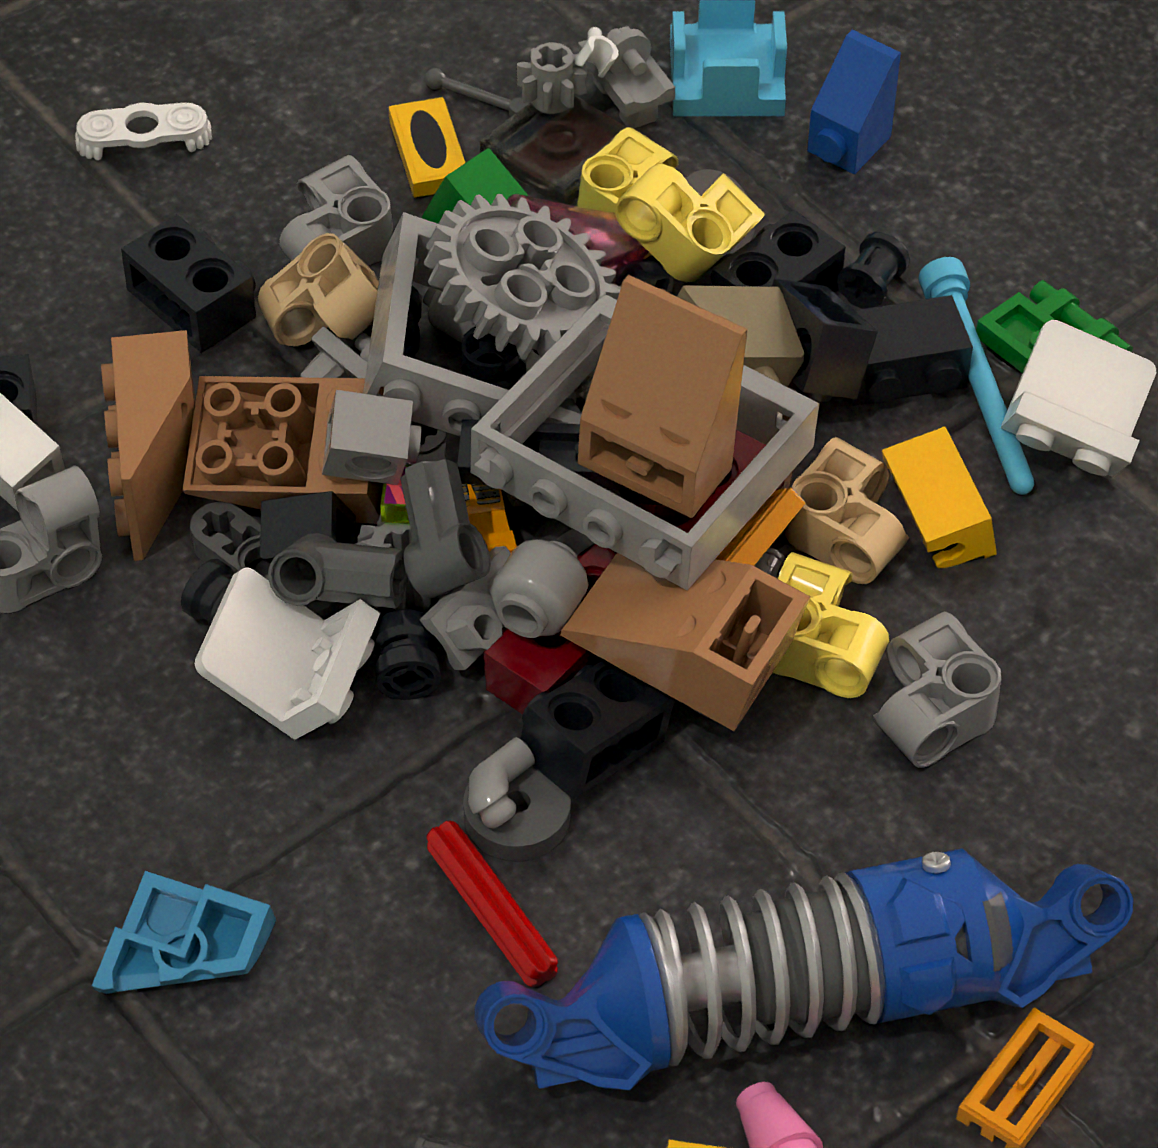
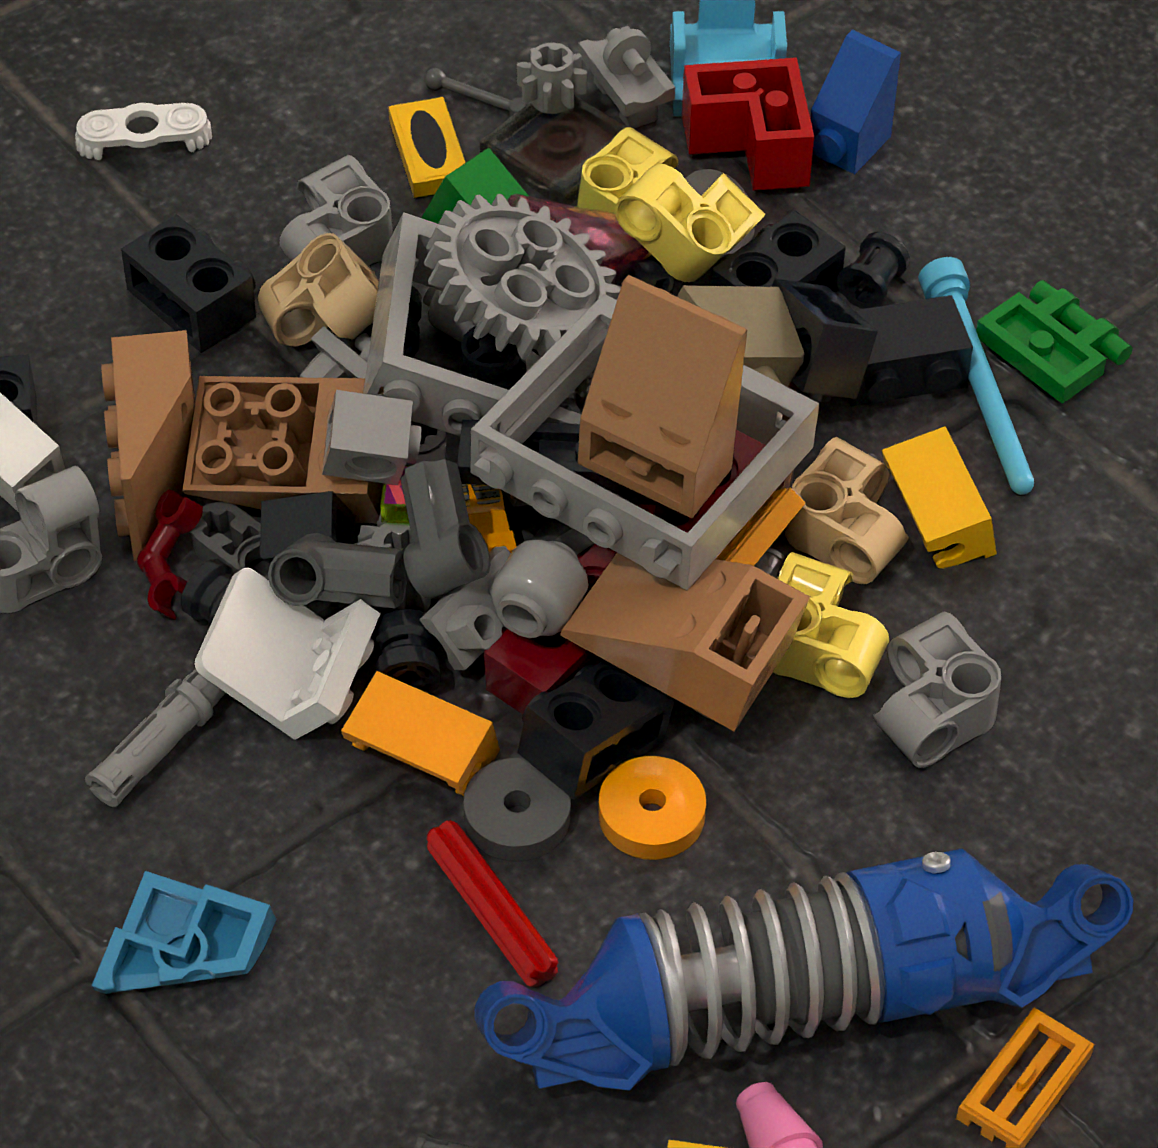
light grey arm [468,737,535,828] -> none
white hand [574,27,619,78] -> none
white bracket [1000,320,1156,477] -> none
none -> light grey pin [85,668,226,807]
none -> dark red arm [137,489,203,620]
none -> light orange hinge [341,671,500,796]
none -> light orange piece [598,756,706,860]
none -> red brick [682,57,814,190]

